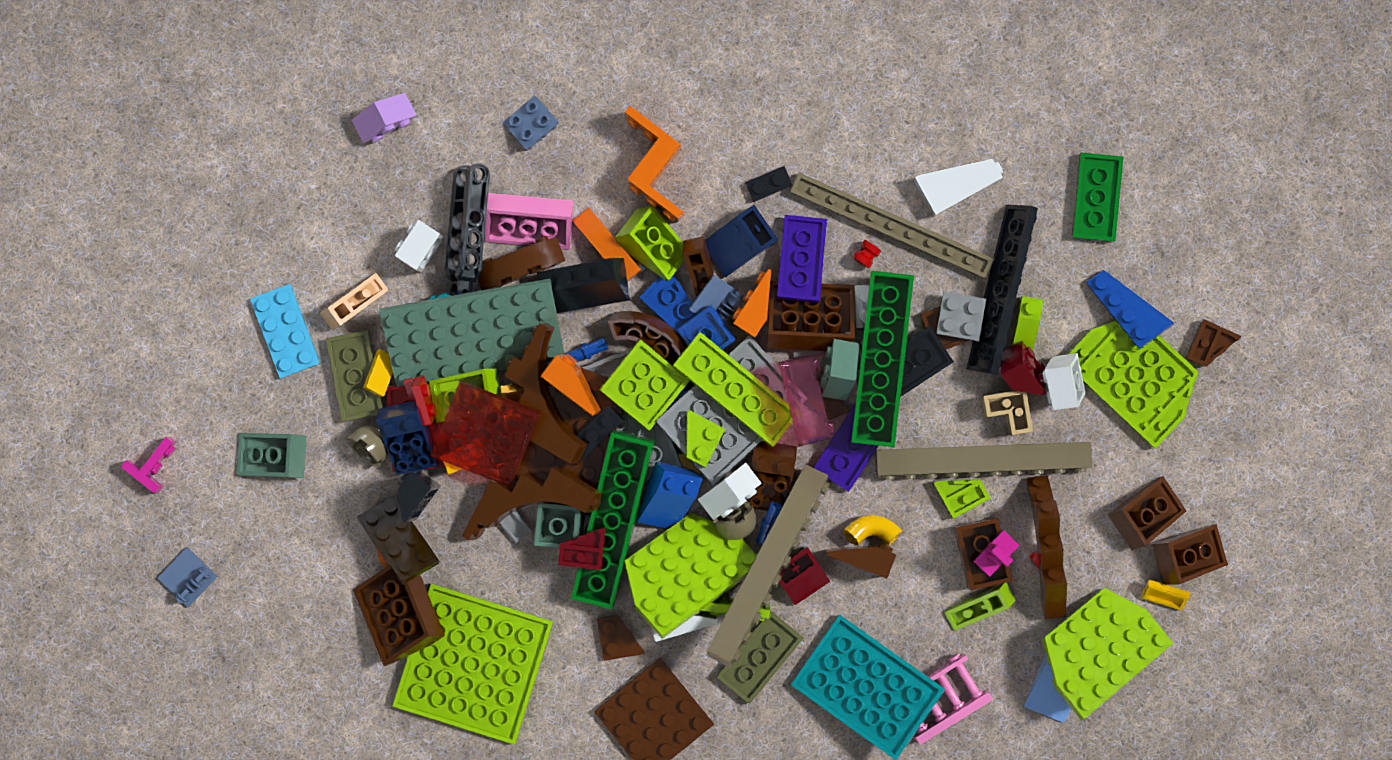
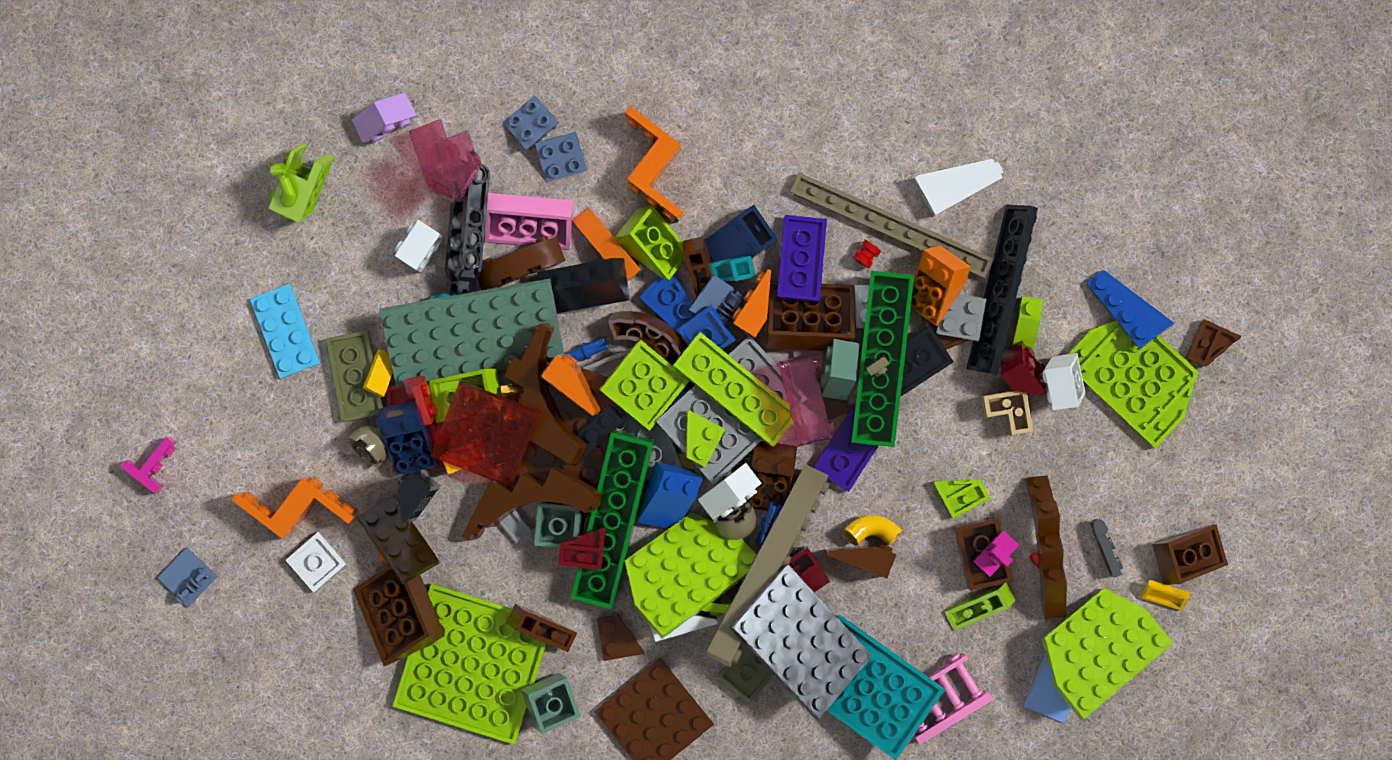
sand green slope [237,433,306,478] -> none
light nougat slope [320,273,388,330] -> none
black plate [745,166,793,203] -> none
dark tan brick [875,442,1092,480] -> none
green plate [1072,152,1124,242] -> none
reddish brown slope [1108,476,1186,550] -> none
none -> orange bracket [231,476,358,539]
none -> lime torso [269,143,335,223]
none -> white plate [286,532,347,592]
none -> clear pink windscreen [409,119,481,202]
none -> reddish brown slope [506,604,577,652]
none -> sand green brick [521,673,581,734]
none -> sand blue hinge [535,131,588,182]
none -> teal slope [710,255,756,282]
none -> plate [730,564,872,719]
none -> dark tan plate [866,357,889,377]
none -> orange slope [911,245,971,326]
none -> dark grey hinge [1091,519,1123,577]

